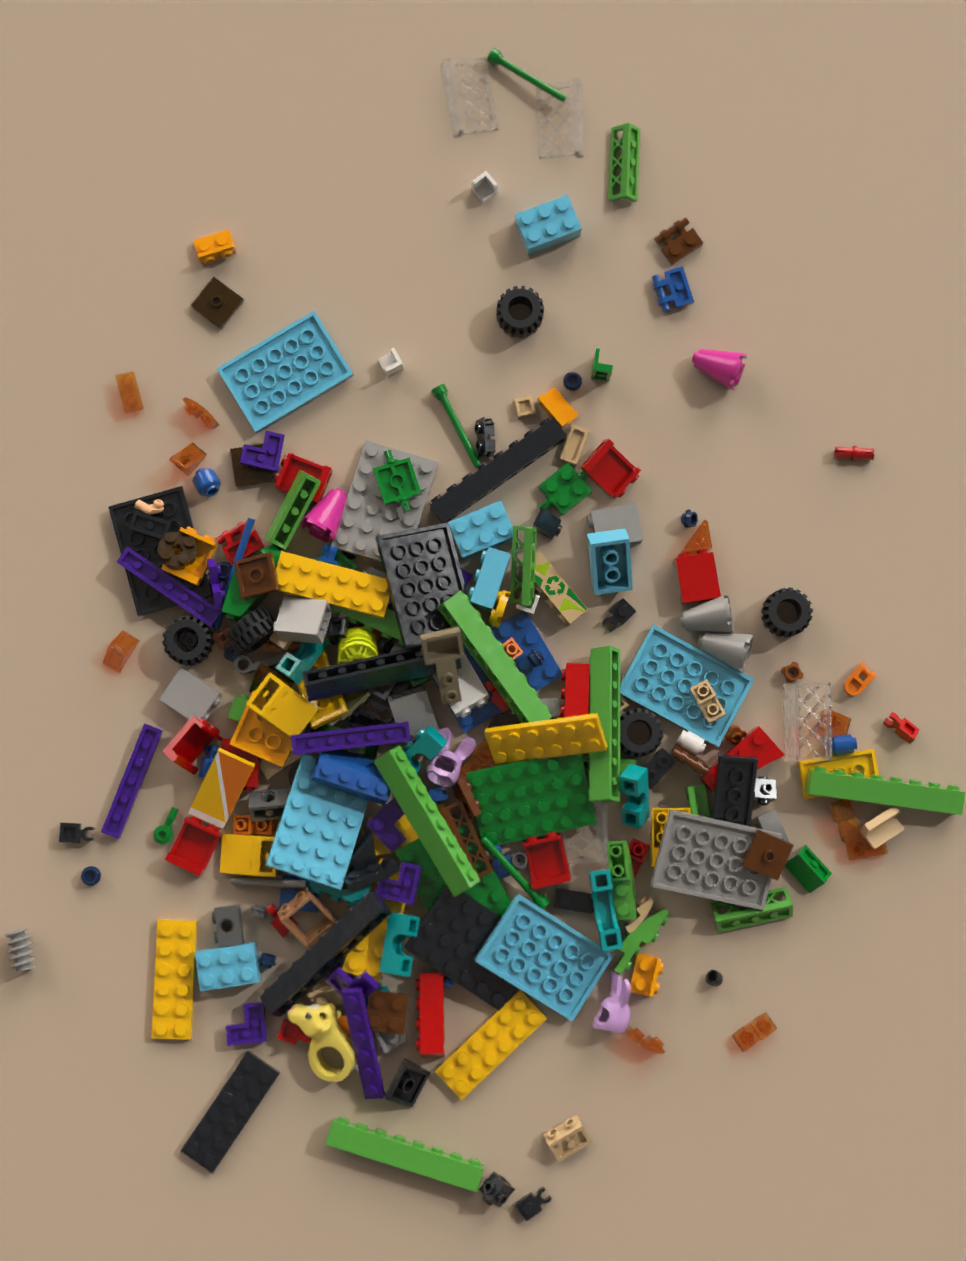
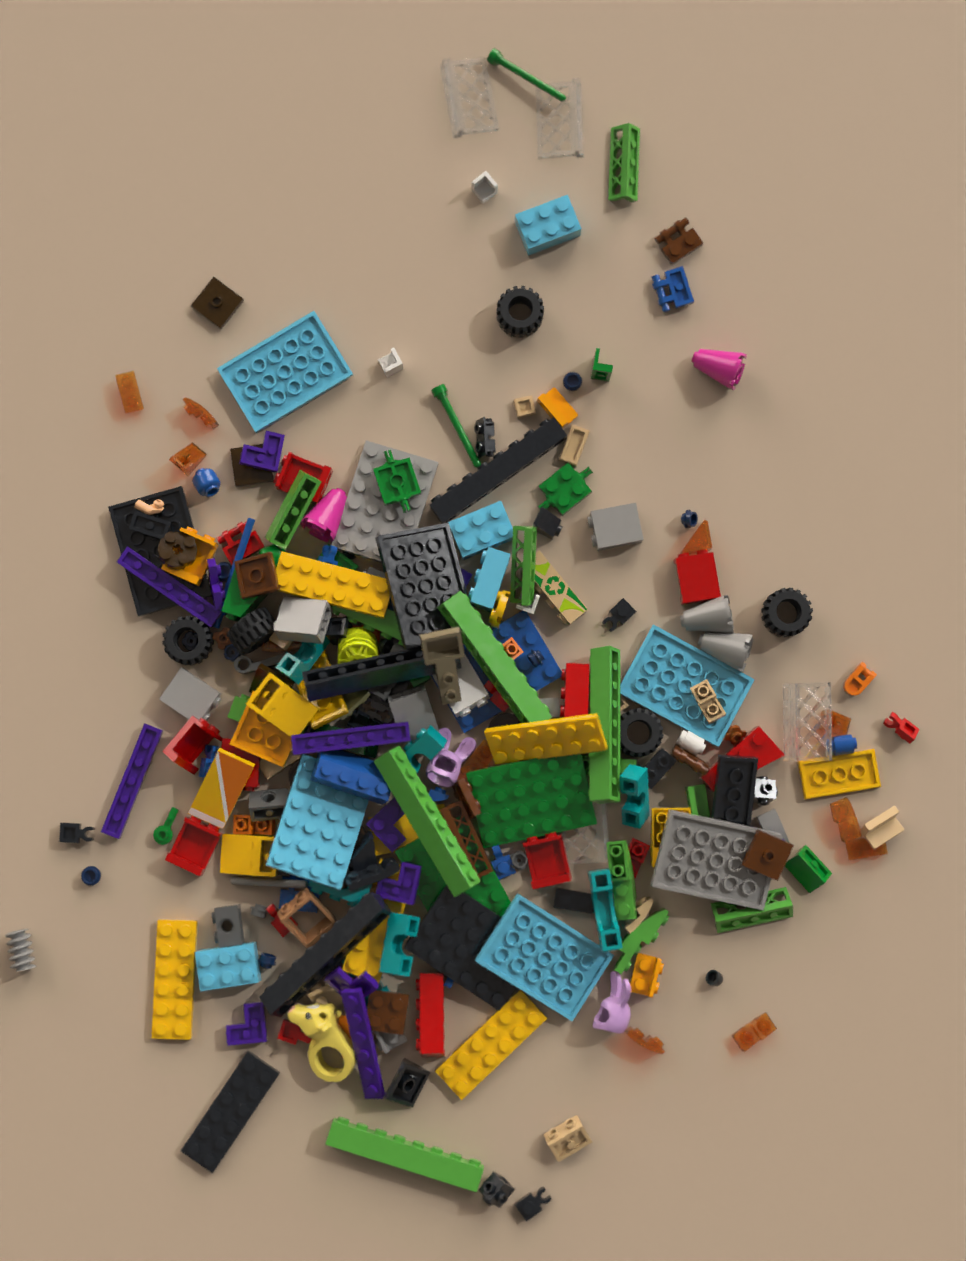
clear orange slope [103,630,140,673] -> none
light orange bracket [193,229,236,264] -> none
green piece [481,837,550,909] -> none
red panel [579,439,641,498] -> none
medium azure brick [587,528,633,595] -> none
dark orange plate [781,662,803,684] -> none
bright green brick [805,766,965,815] -> none
red pin [834,446,875,461] -> none

